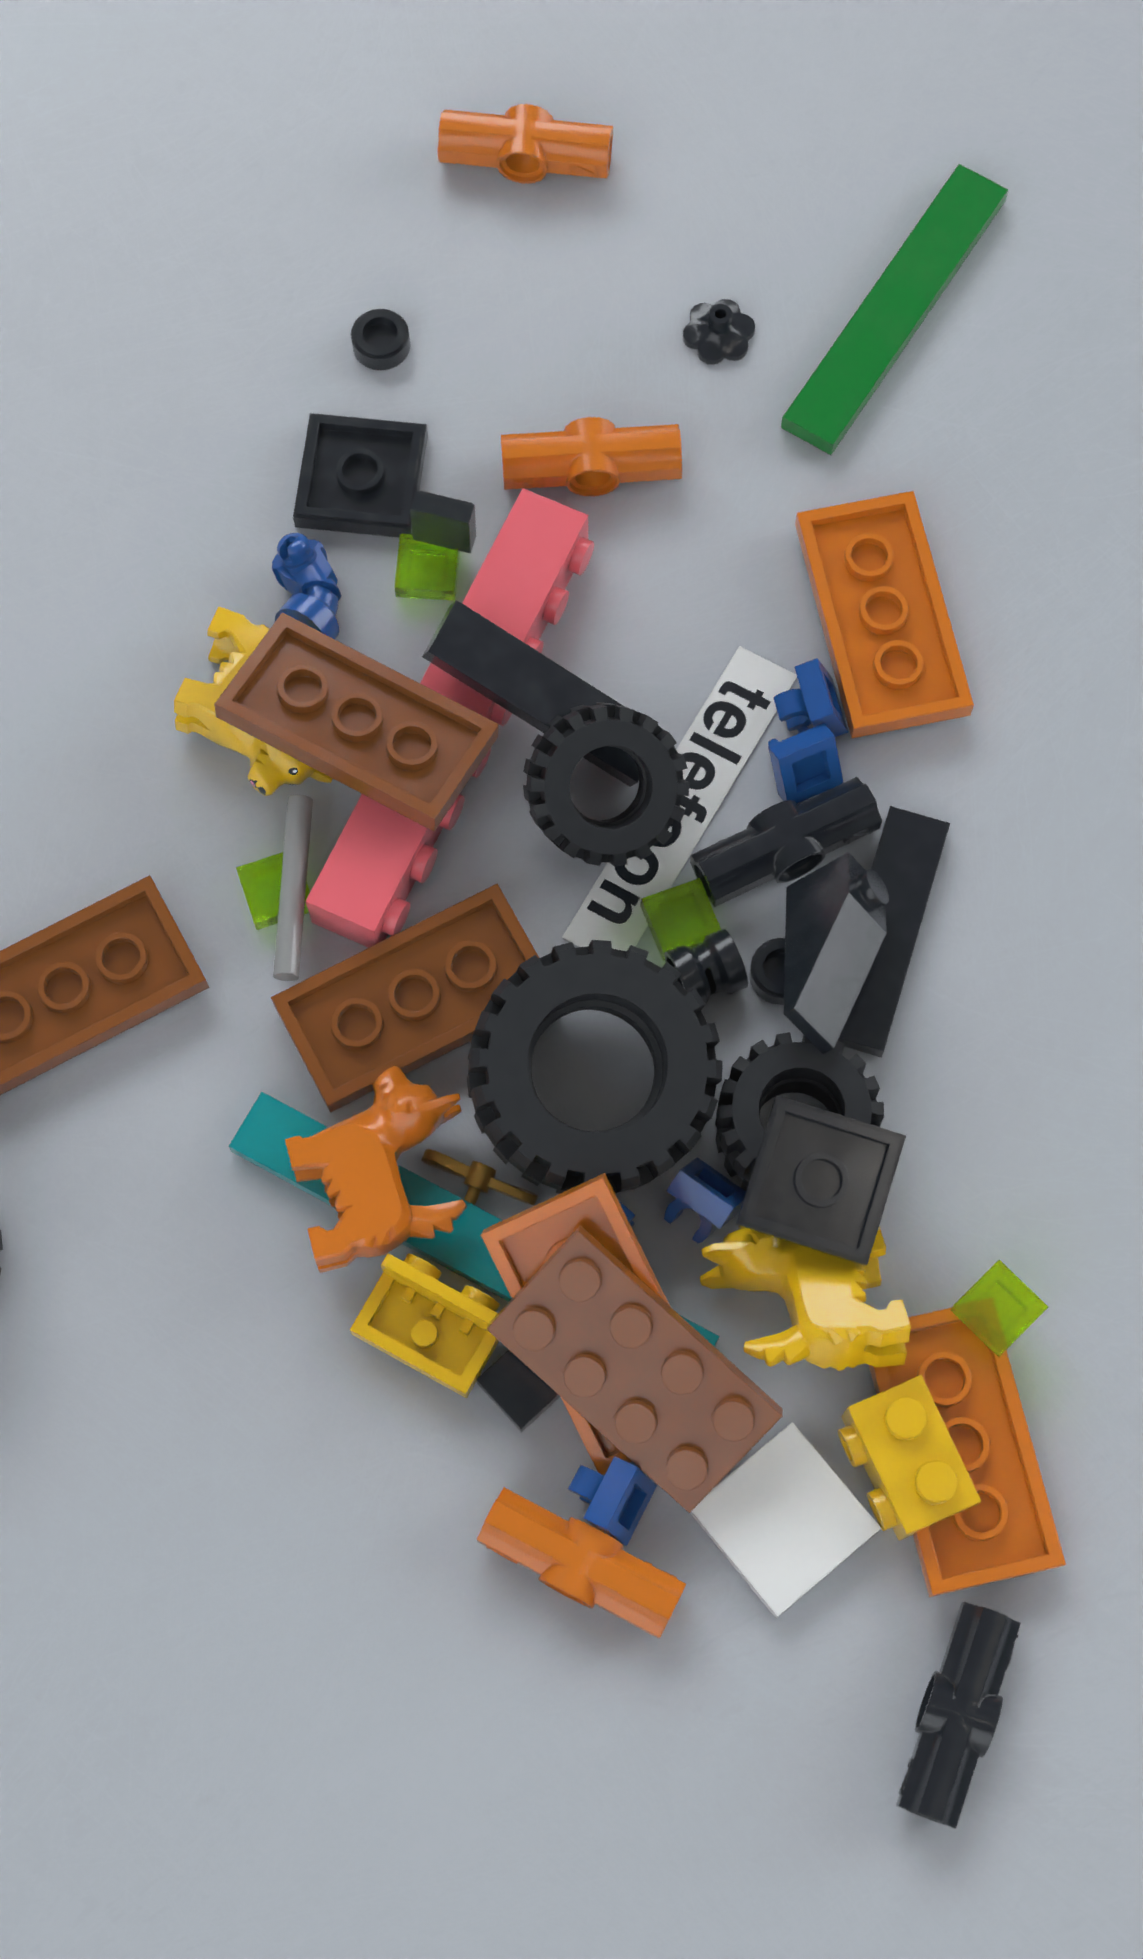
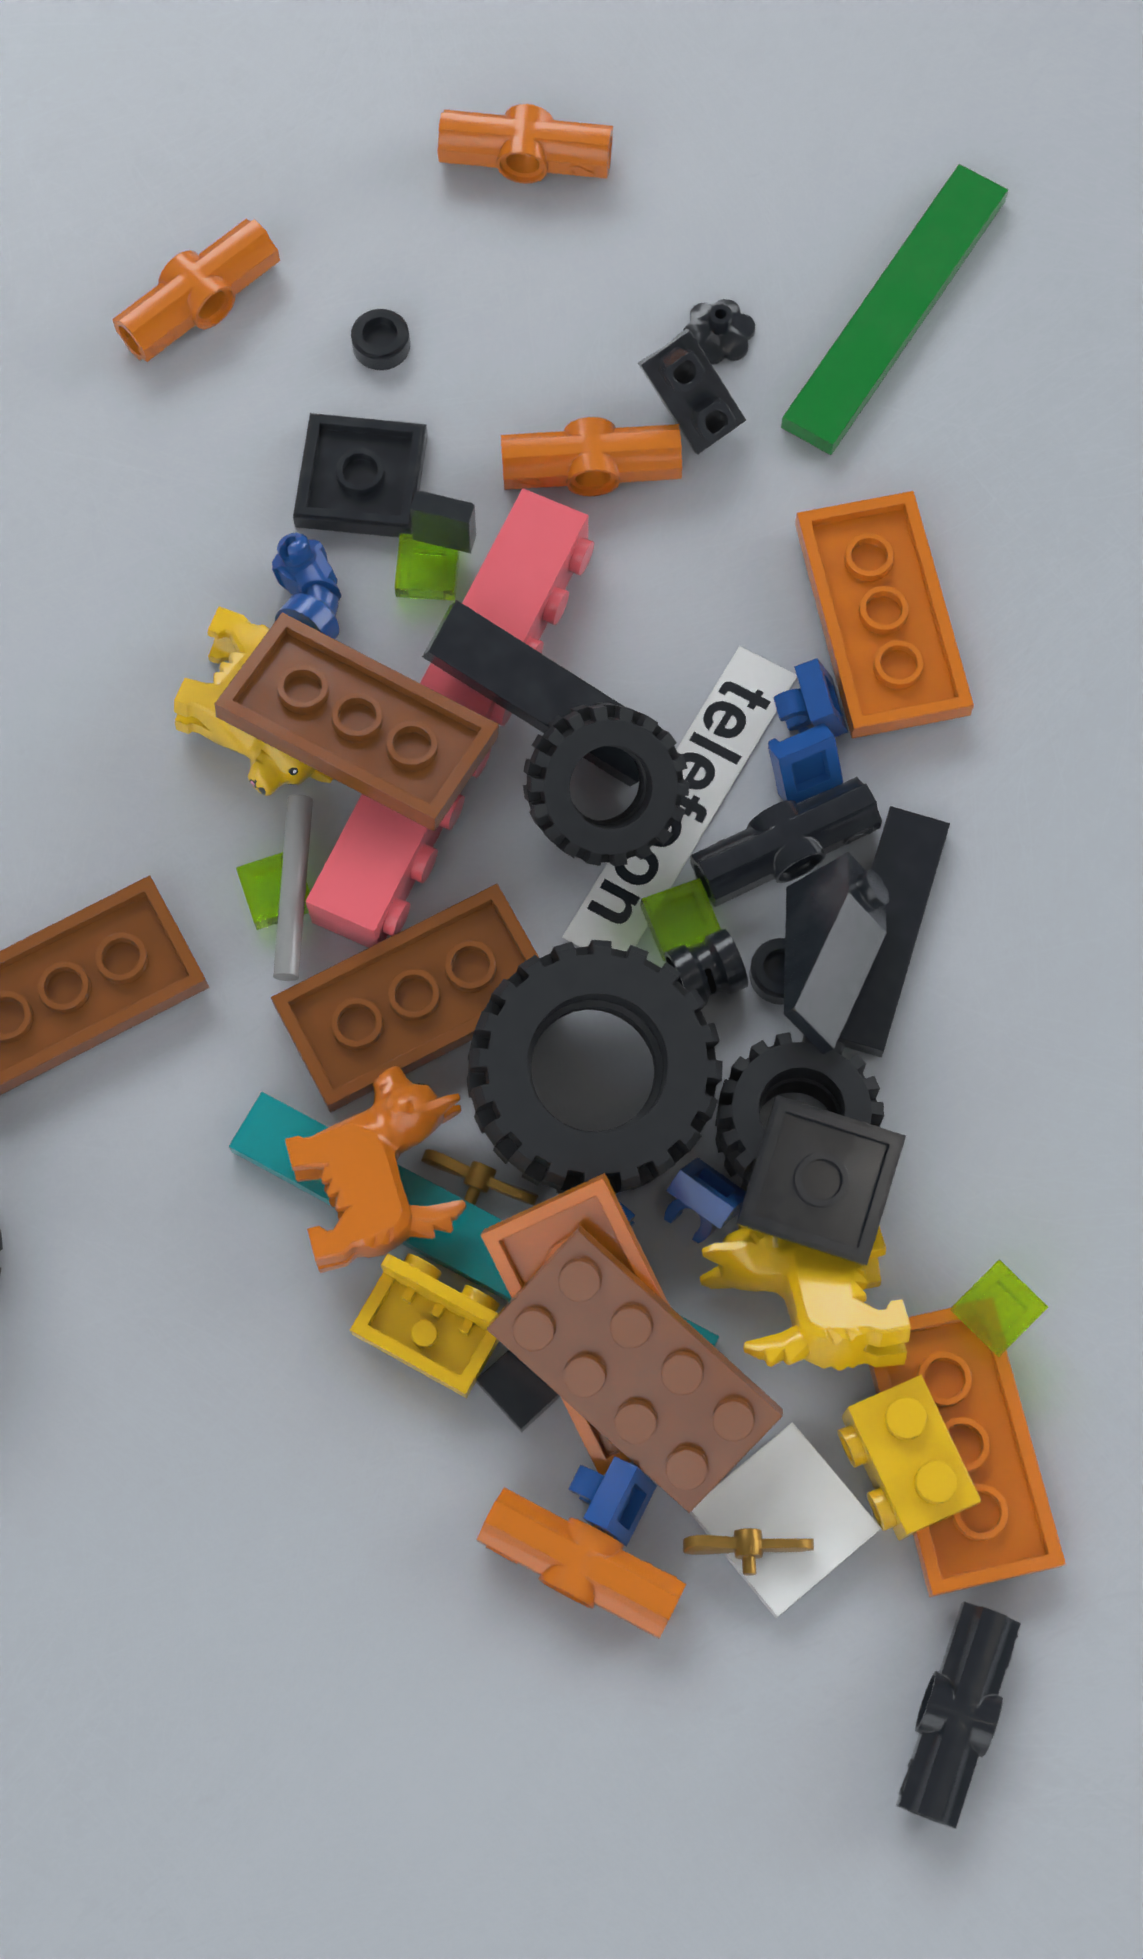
none -> orange piece [112,219,280,362]
none -> black hips [638,329,746,454]
none -> pearl gold piece [683,1528,814,1576]

